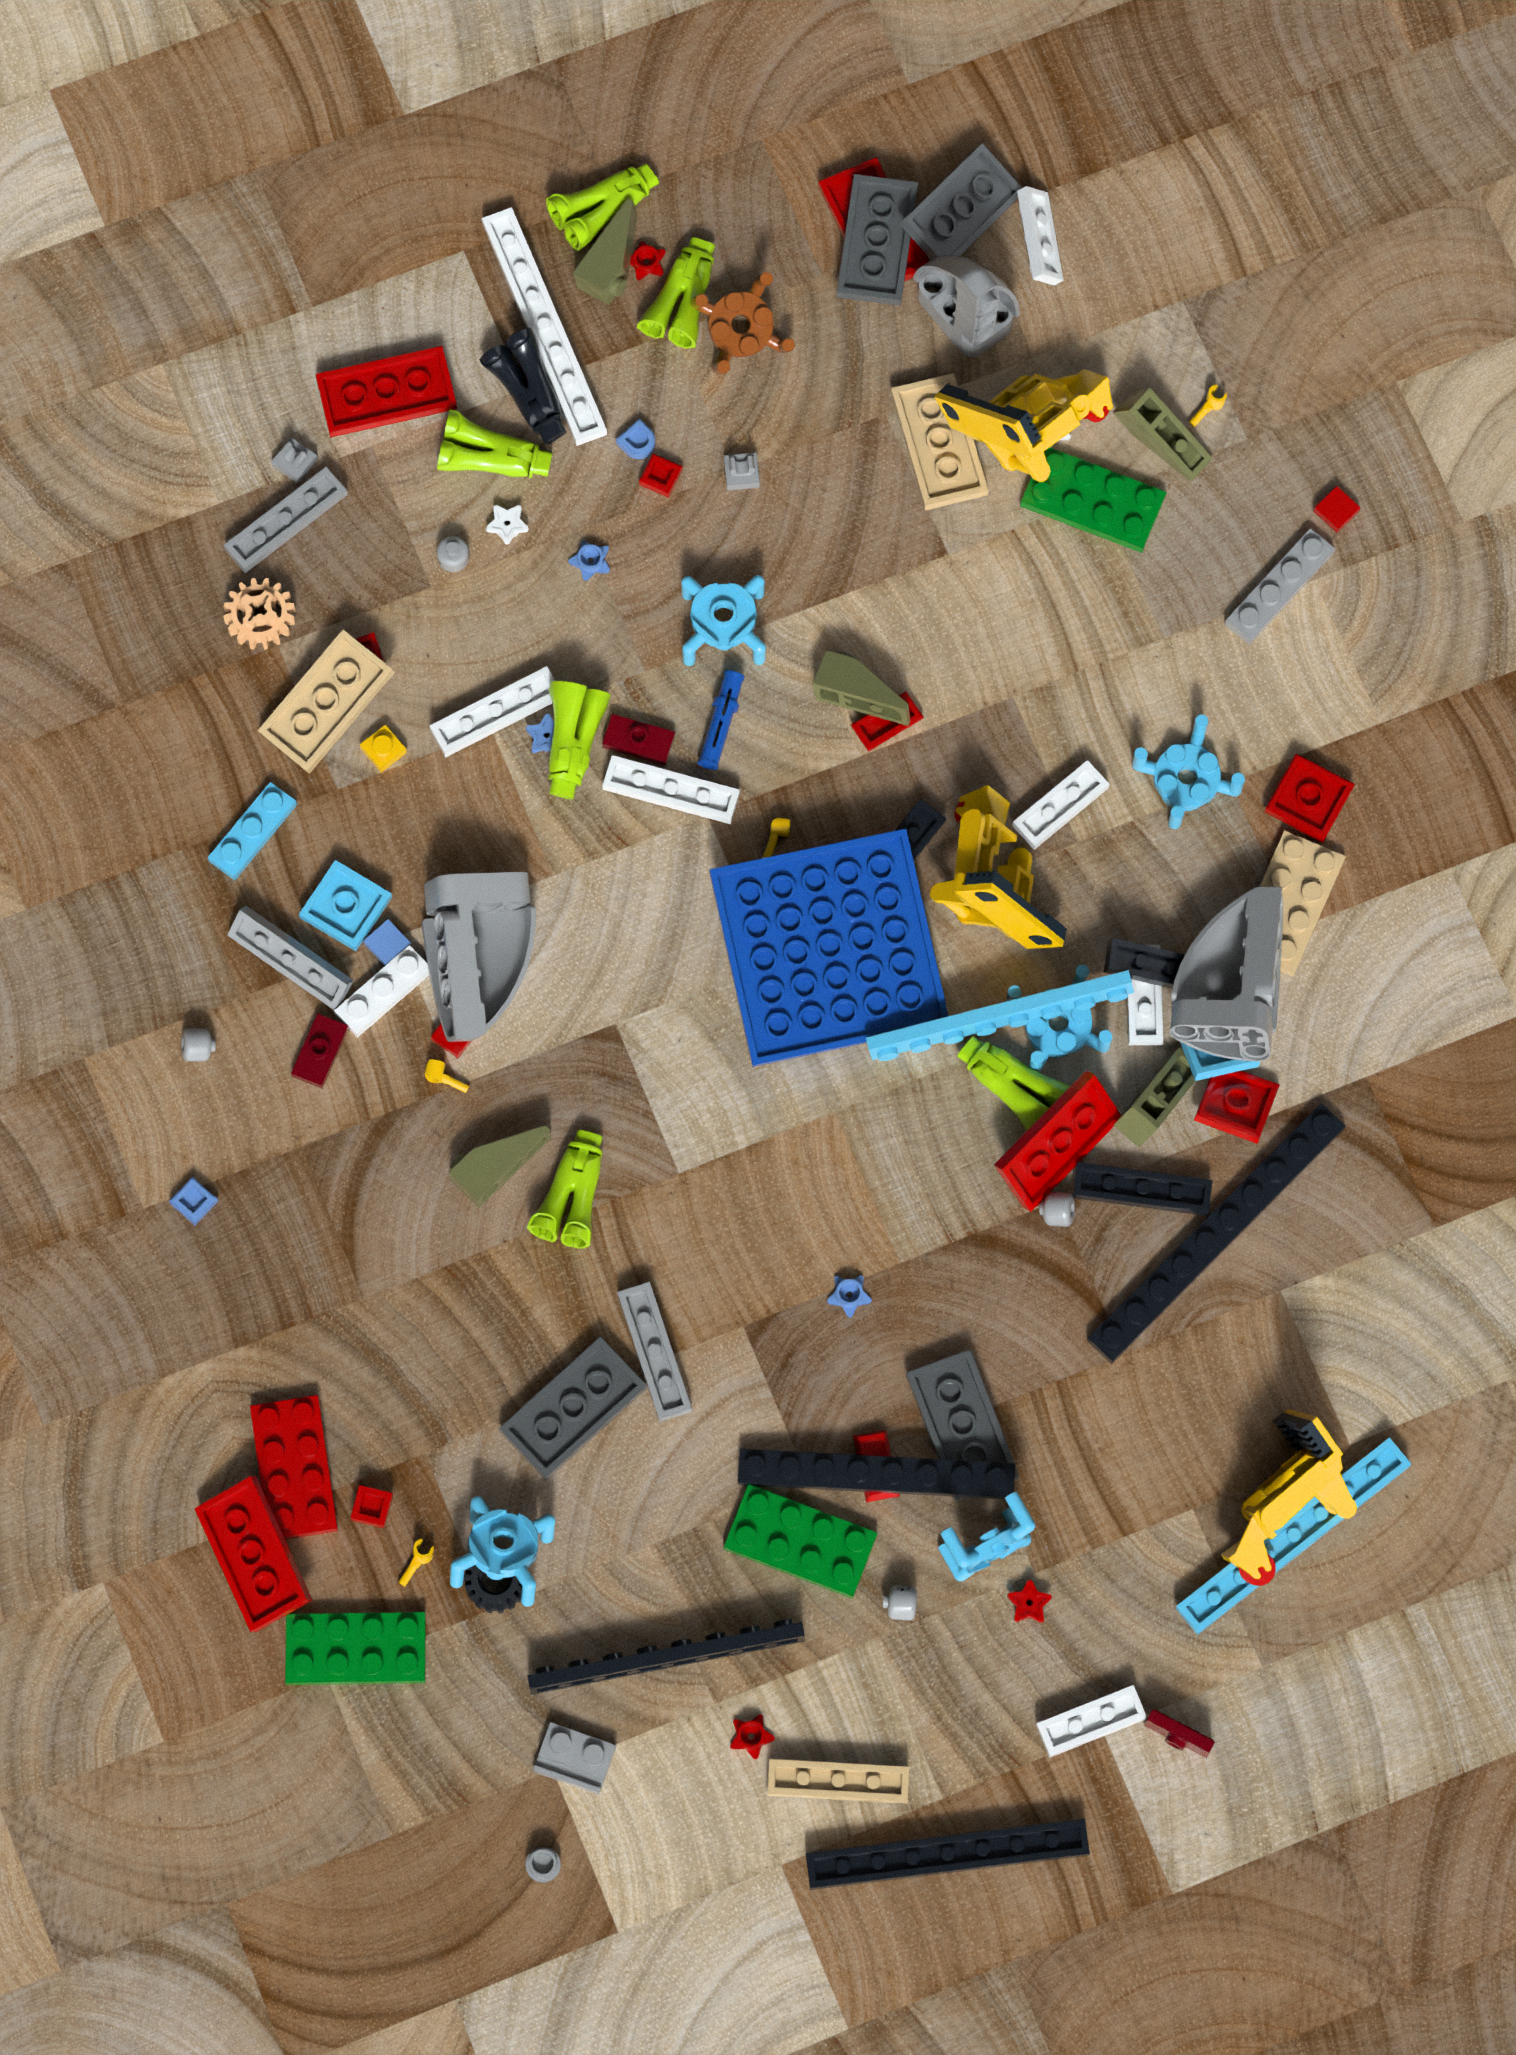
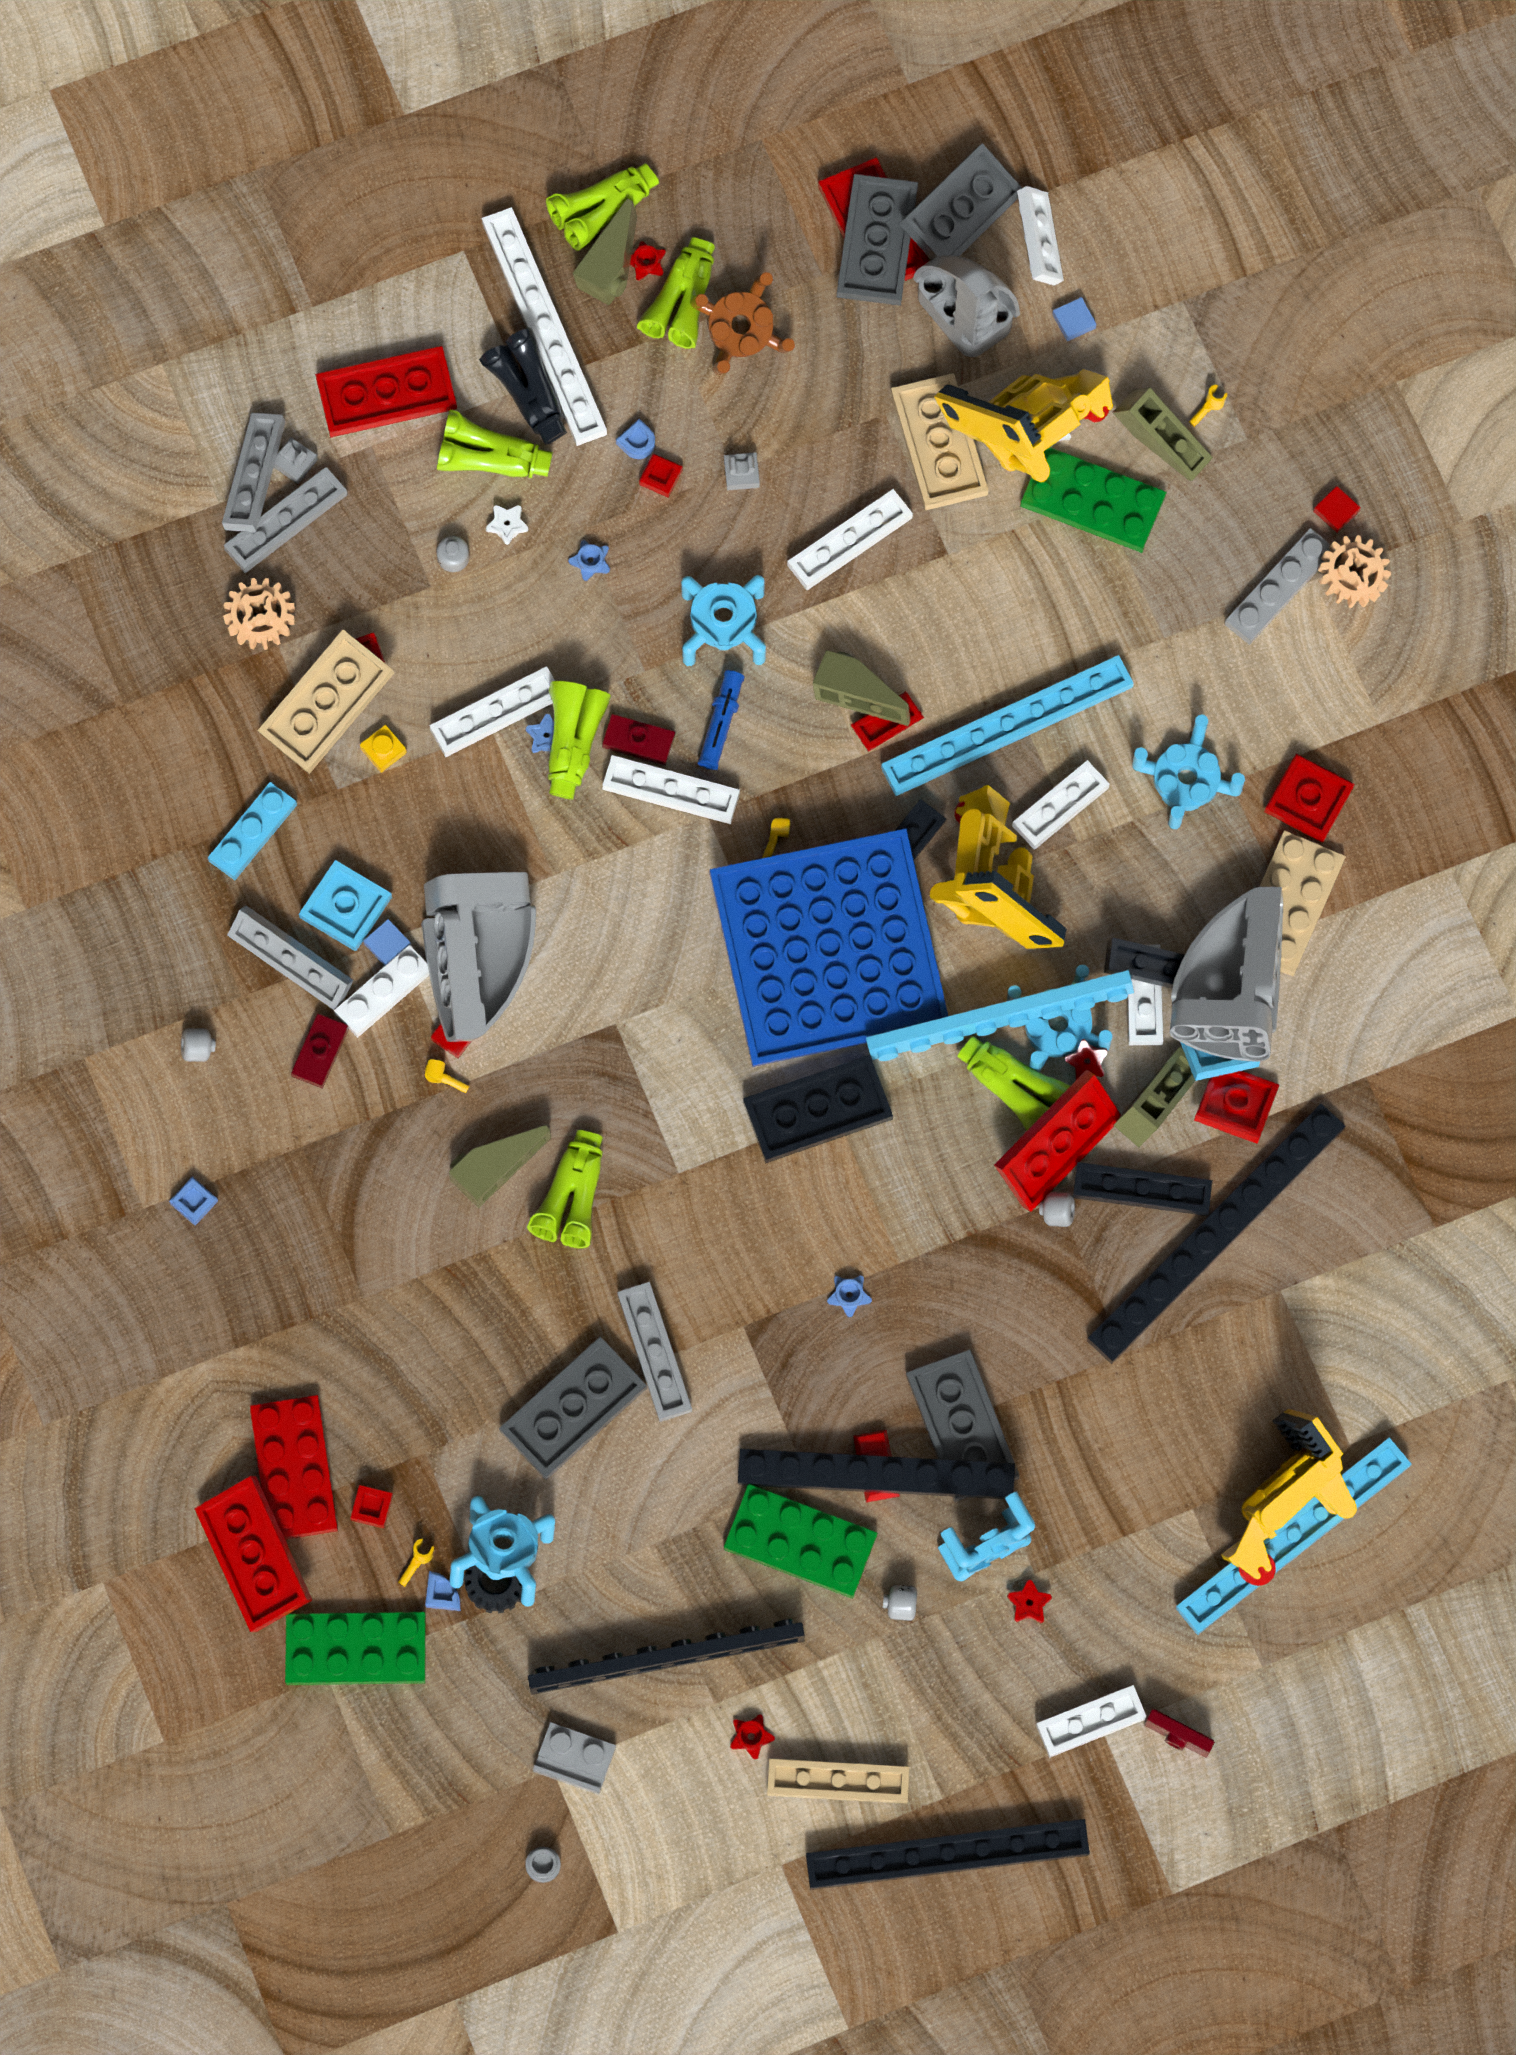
none -> light grey plate [222,413,285,532]
none -> medium blue tile [425,1571,461,1611]
none -> black plate [743,1055,893,1164]
none -> white plate [787,489,913,590]
none -> medium azure plate [881,655,1134,796]
none -> medium blue tile [1052,297,1097,342]
none -> red plate [1064,1039,1108,1080]
none -> light nougat gear [1318,535,1391,608]

